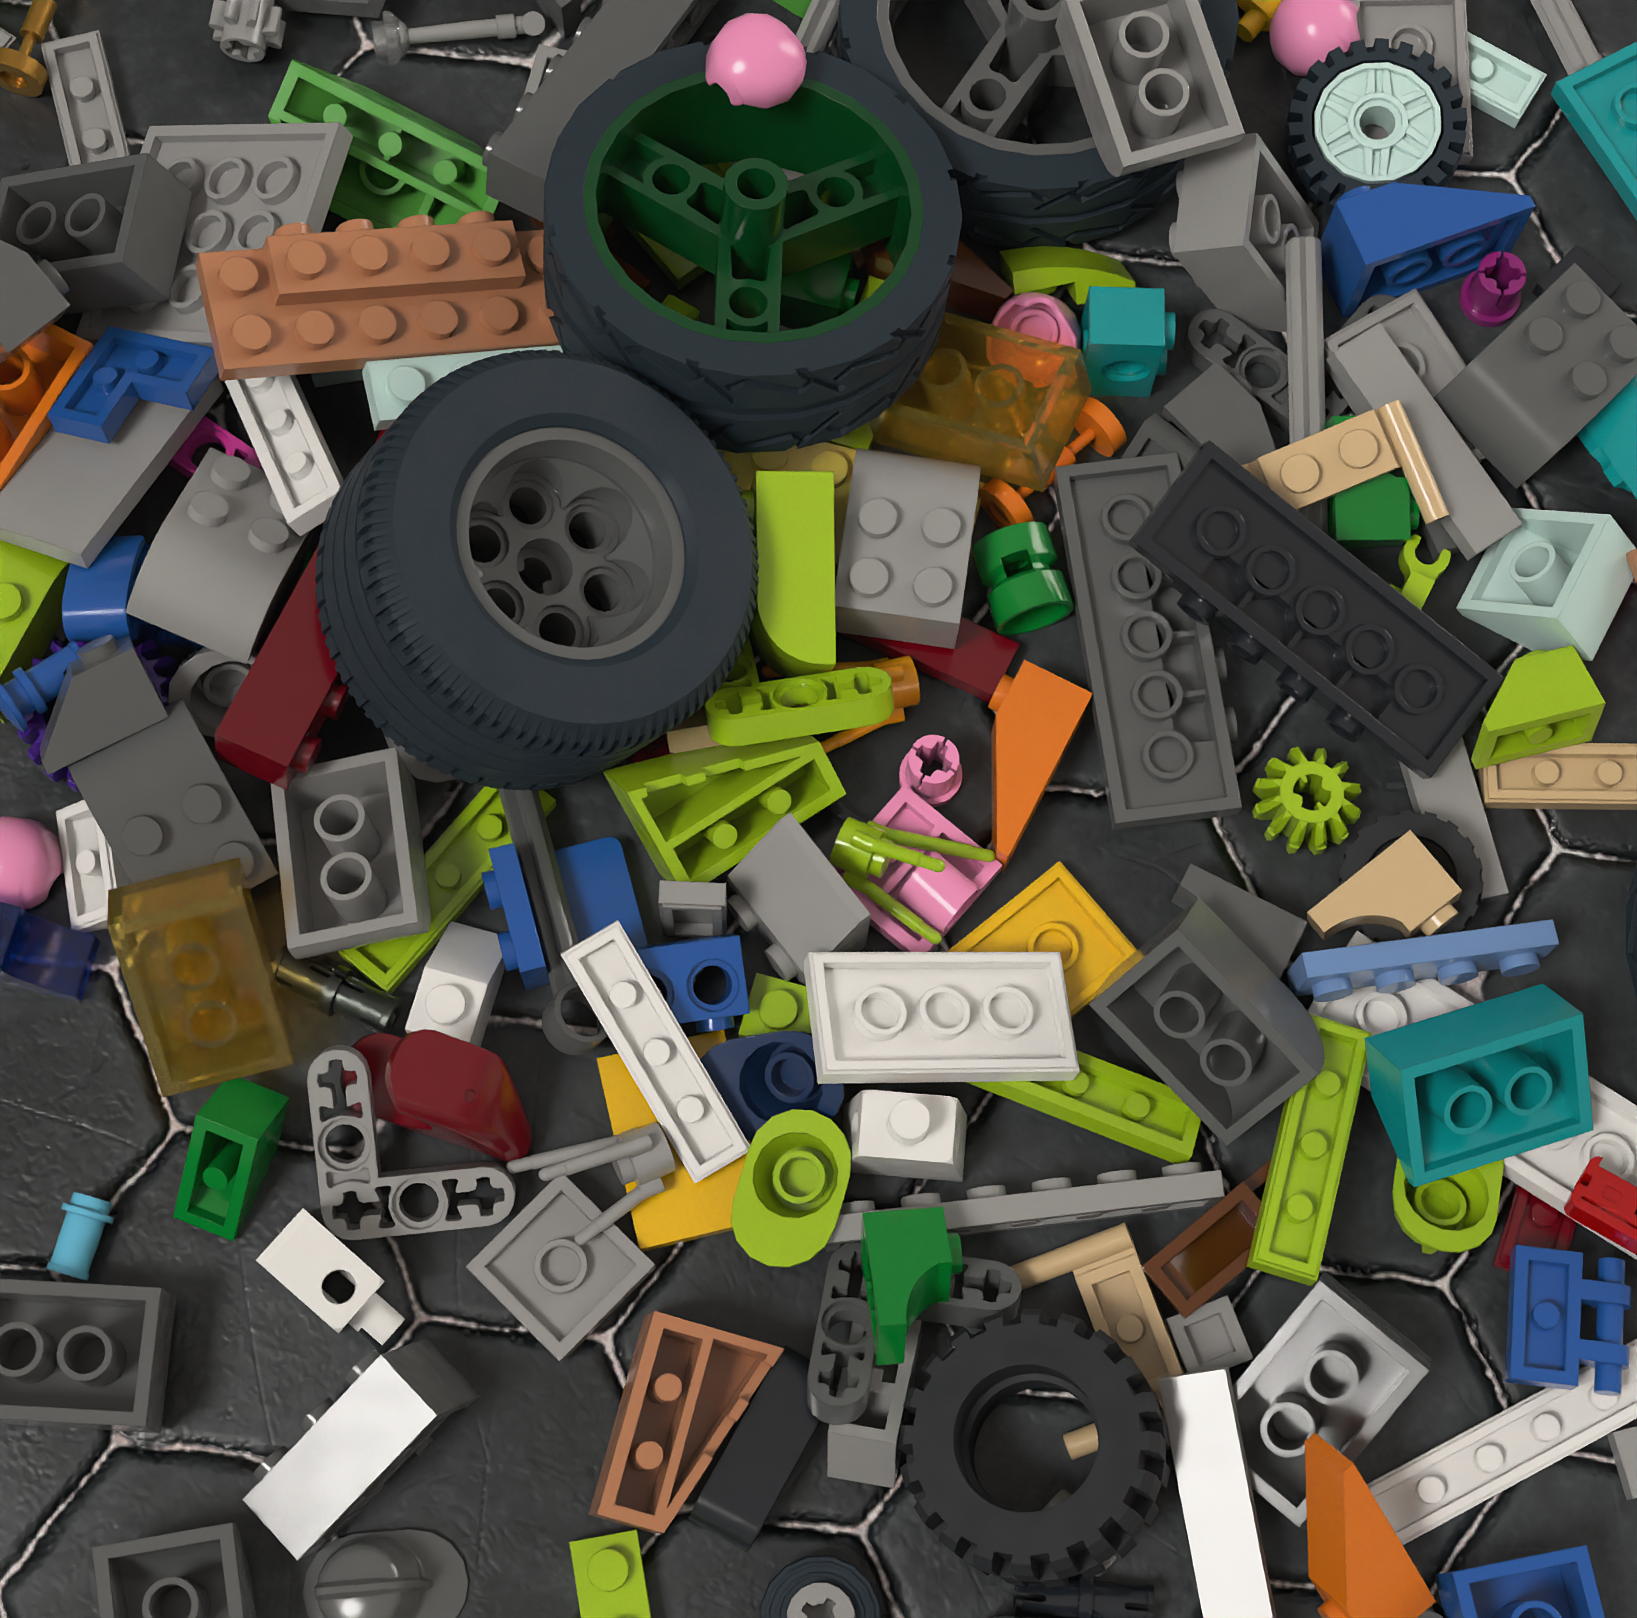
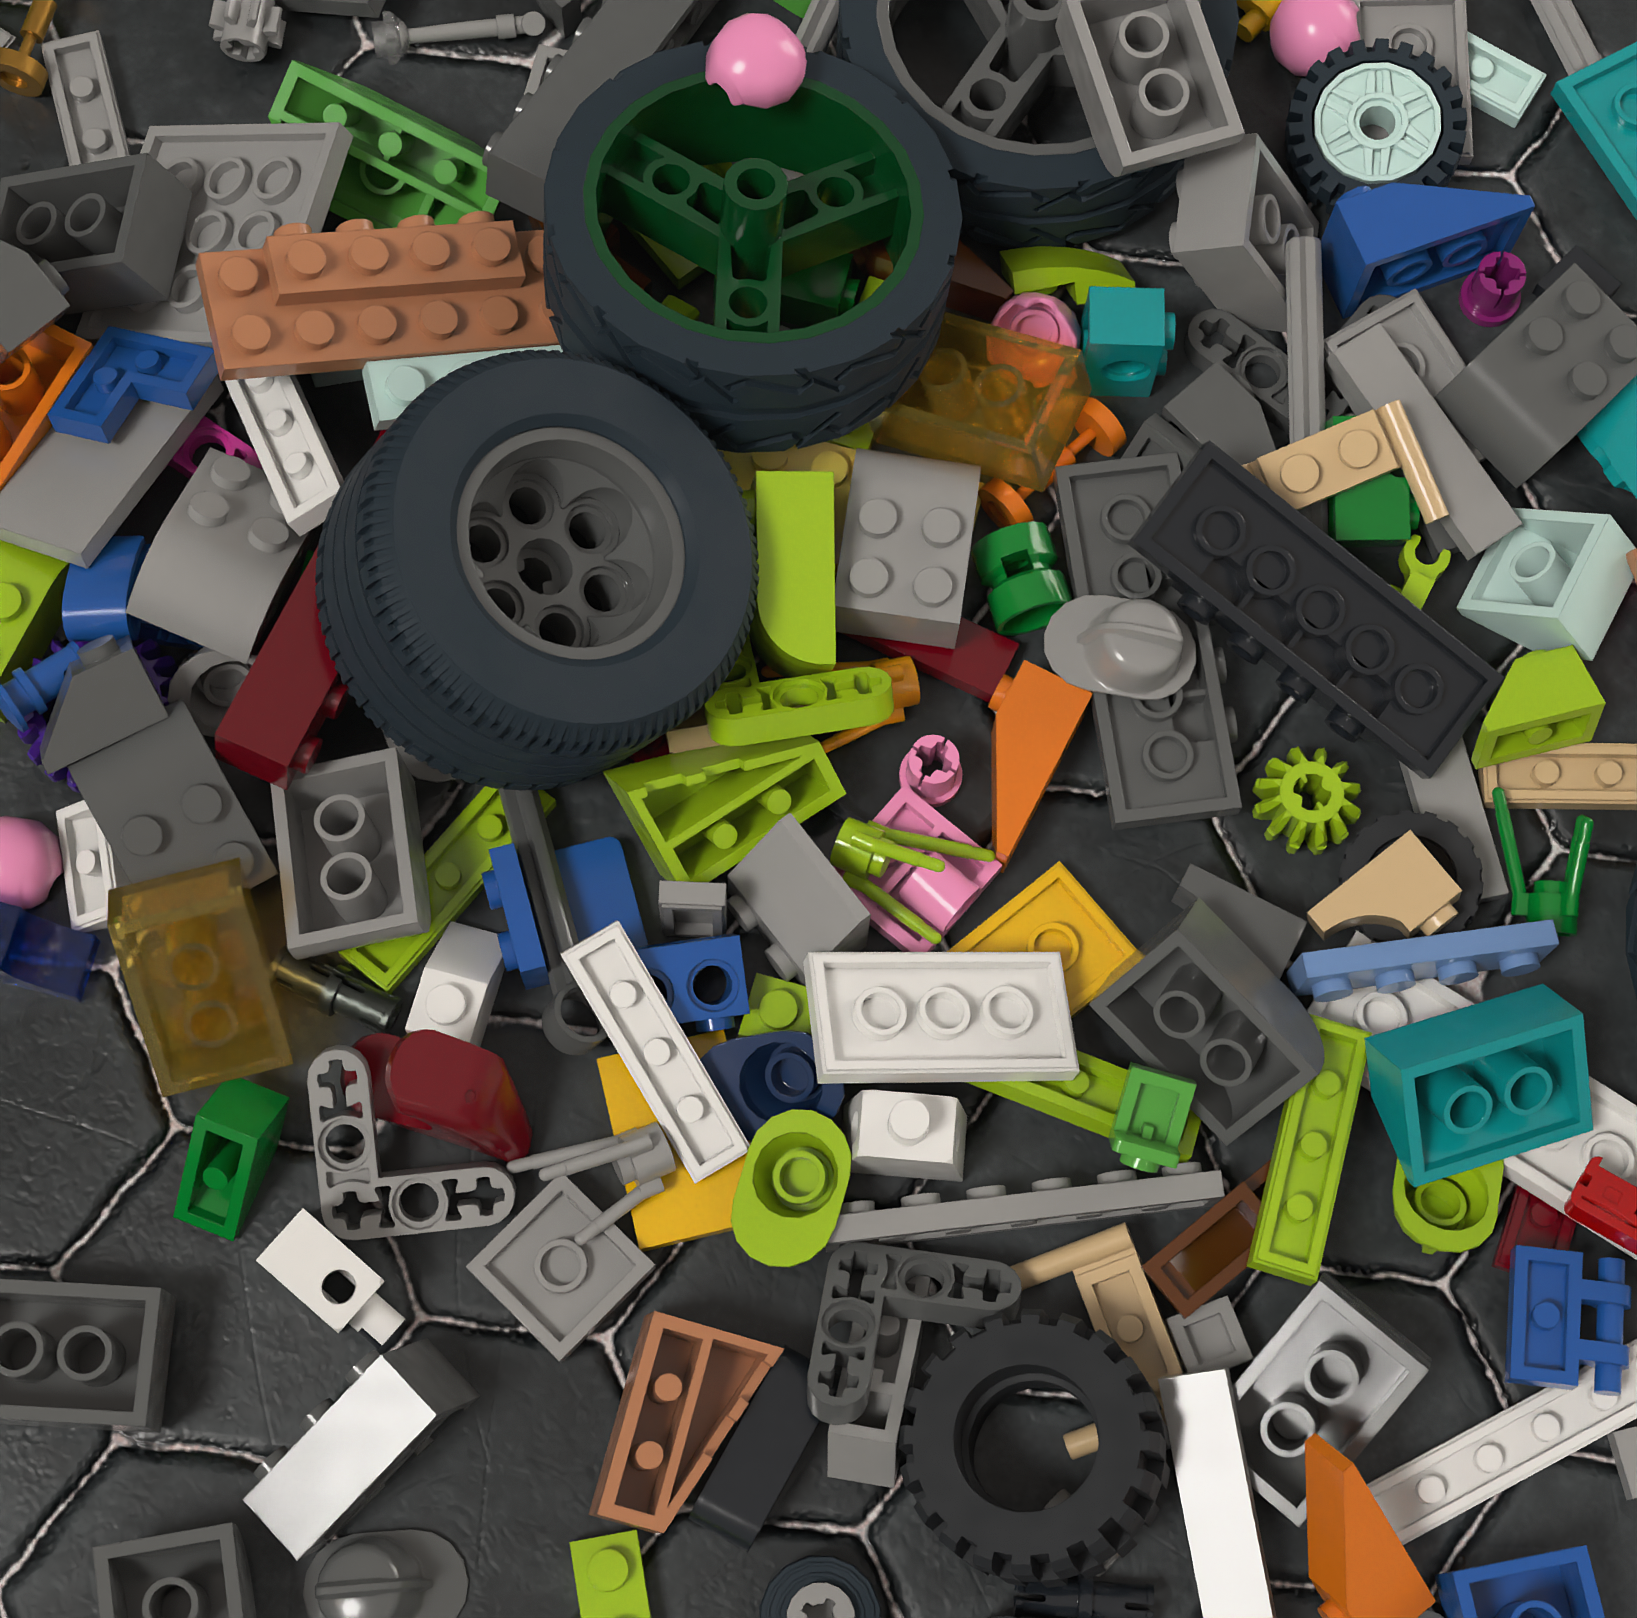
medium azure pin [46,1191,114,1280] -> none
green arch [860,1207,962,1365] -> none
none -> light grey piece [1044,595,1196,700]
none -> bright green bracket [1108,1062,1197,1173]
none -> green plant [1492,787,1594,937]

